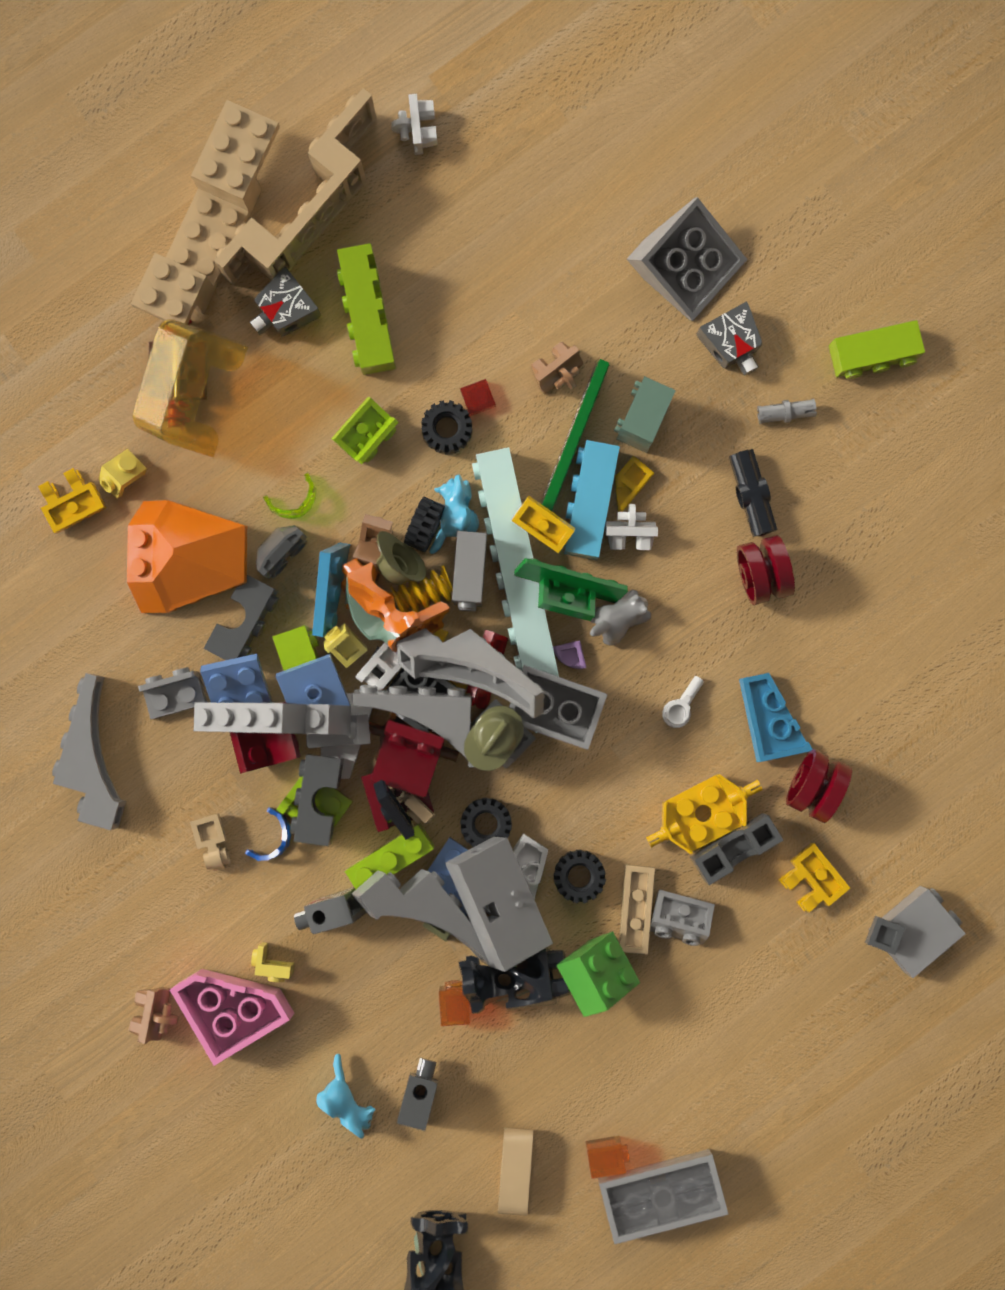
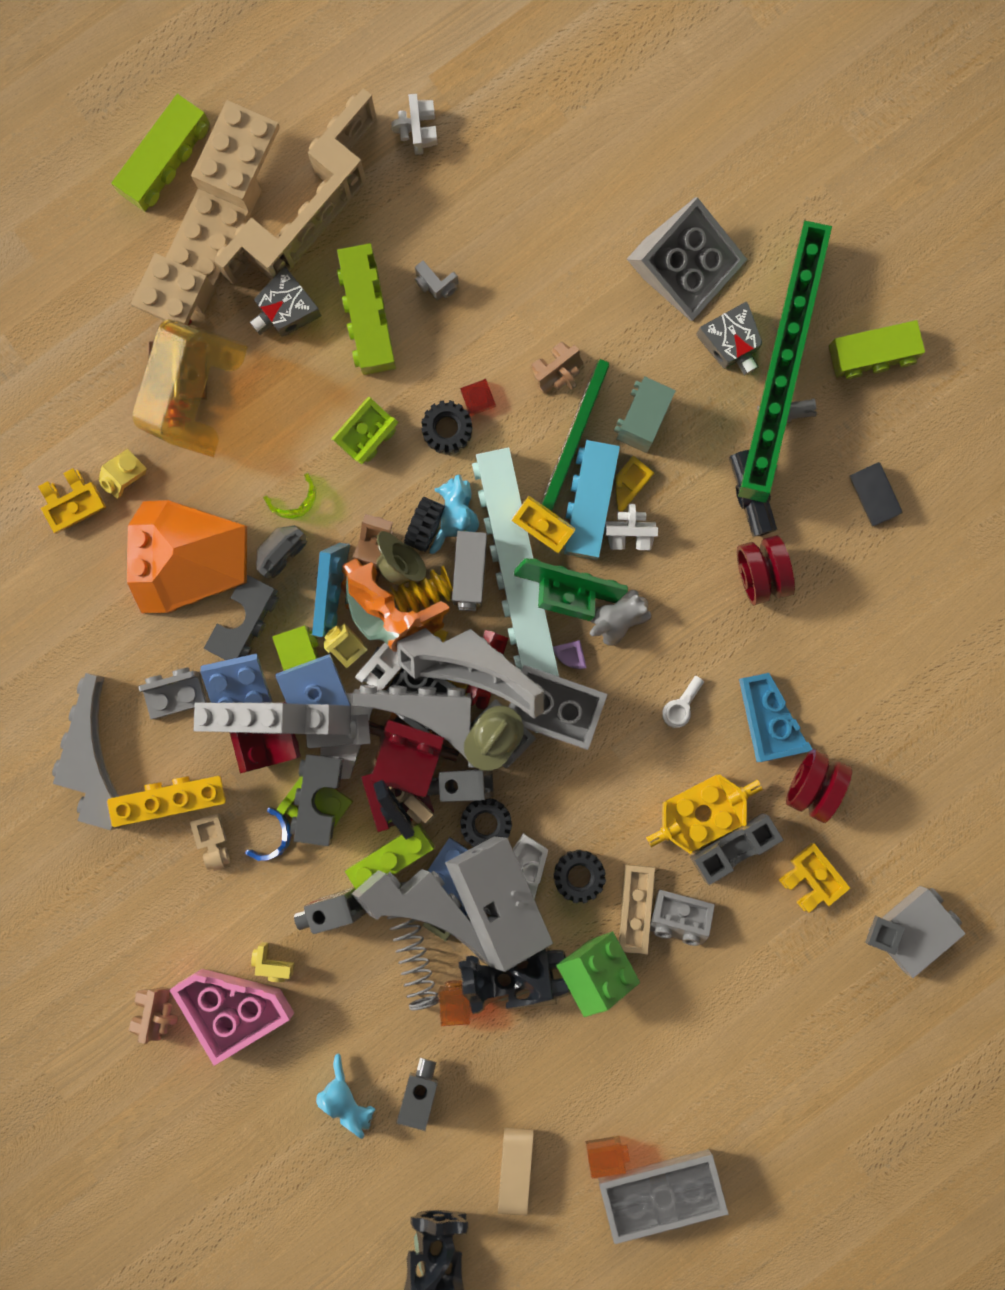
none -> yellow bracket [107,776,226,827]
none -> lime brick [111,94,210,212]
none -> light grey piece [387,882,439,1011]
none -> light grey bracket [415,260,459,301]
none -> dark grey torso [427,769,494,801]
none -> green brick [738,220,832,503]
none -> black slope [849,462,903,527]

